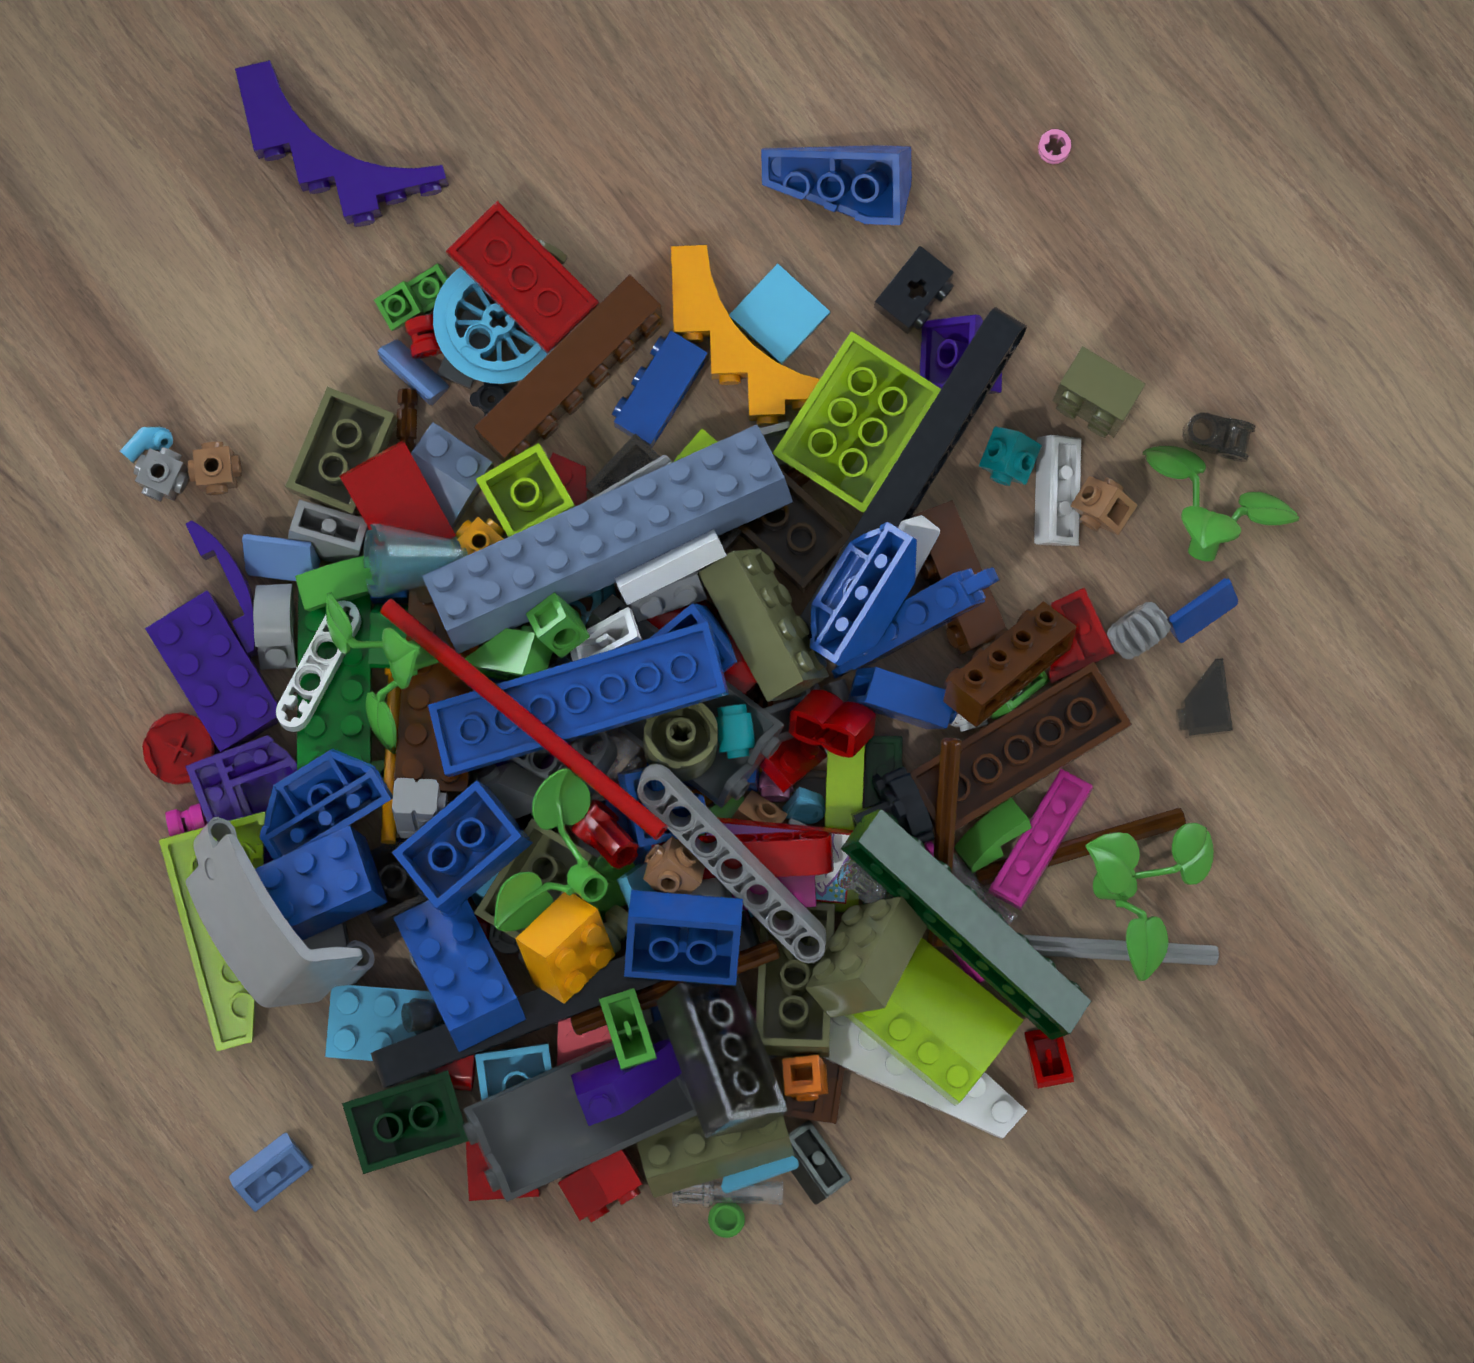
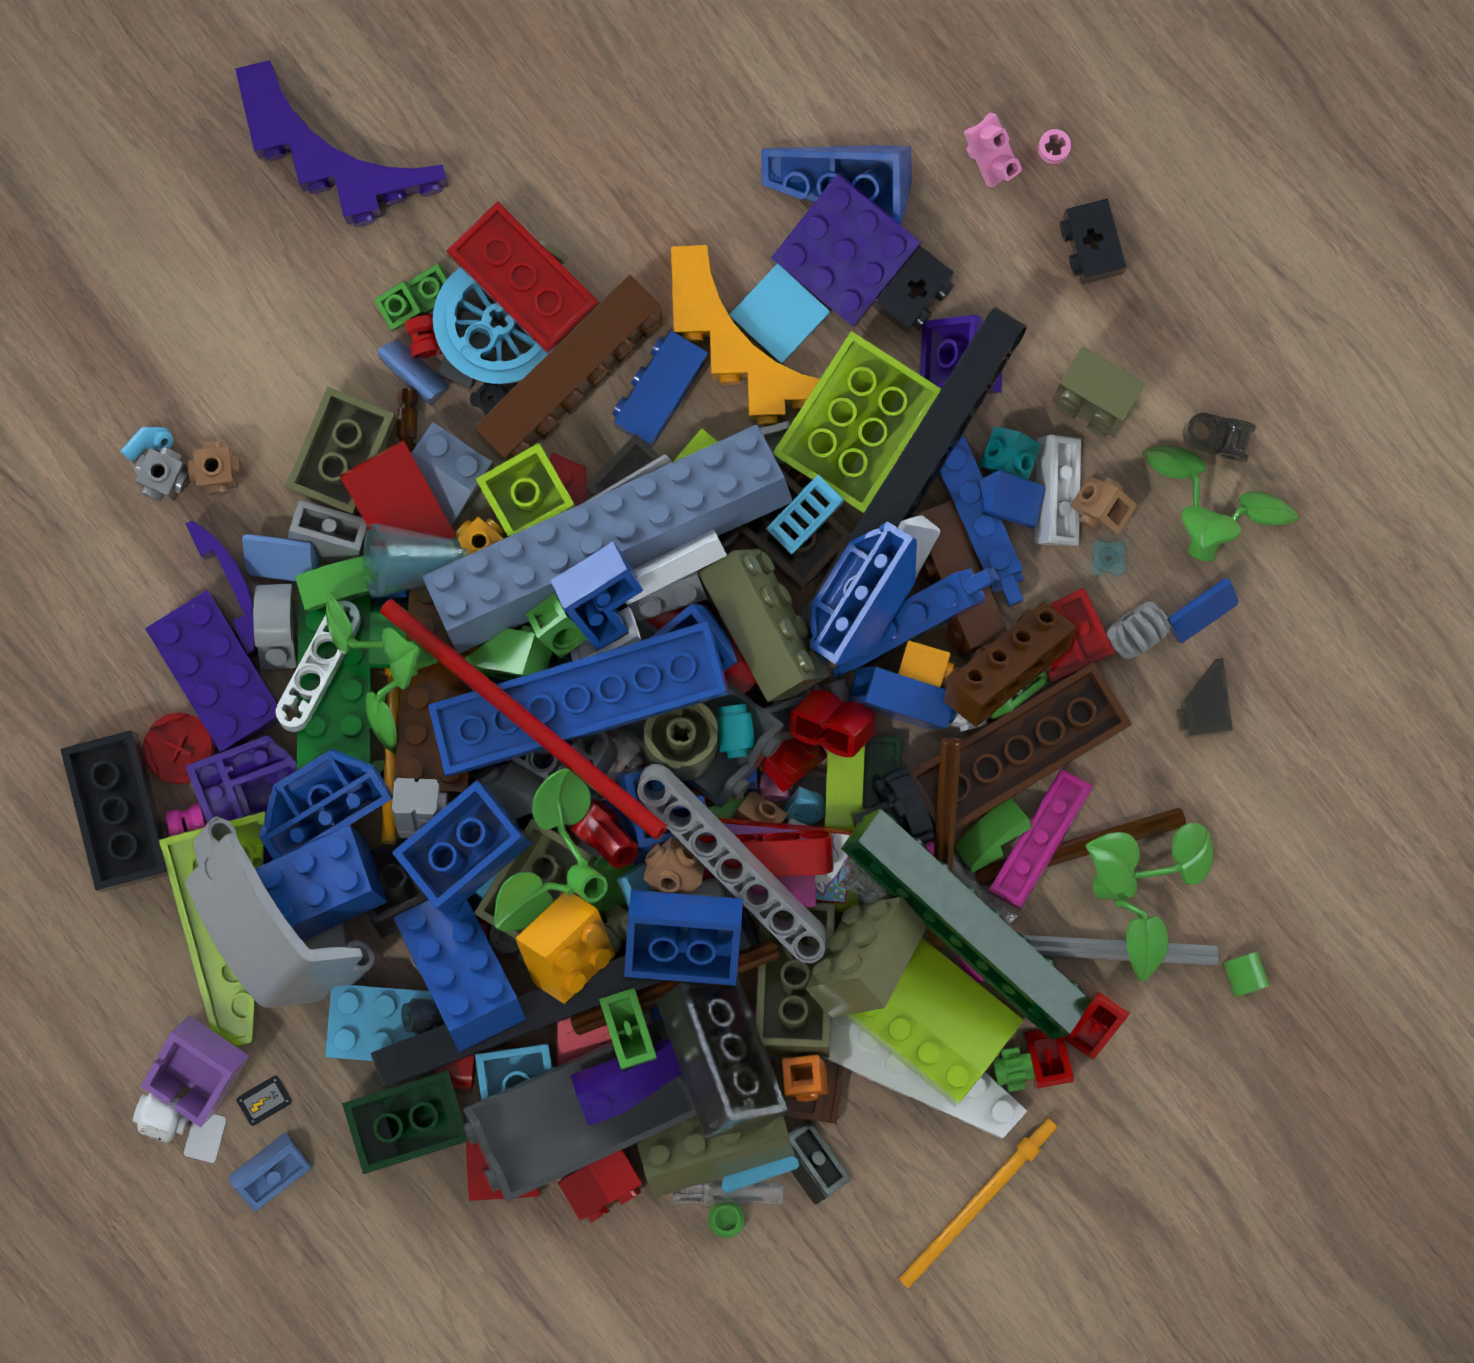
none -> black brick [60,730,168,892]
none -> white head [133,1093,189,1143]
none -> medium lavender piece [140,1015,249,1127]
none -> white sticker [184,1114,226,1163]
none -> sticker [237,1076,291,1126]
none -> blue brick [551,542,644,651]
none -> medium azure slope [766,475,844,555]
none -> dark purple plate [771,173,922,327]
none -> light orange brick [898,640,955,688]
none -> light orange bar [898,1117,1058,1289]
none -> blue hinge [938,437,1024,607]
none -> bright pink hips [964,113,1022,188]
none -> blue slope [980,470,1045,529]
none -> bright green gear [993,1046,1034,1092]
none -> black brick [1059,198,1126,285]
none -> red slope [1064,992,1130,1060]
none -> clear light blue plate [1090,540,1127,577]
none -> bright green brick [1222,951,1270,997]

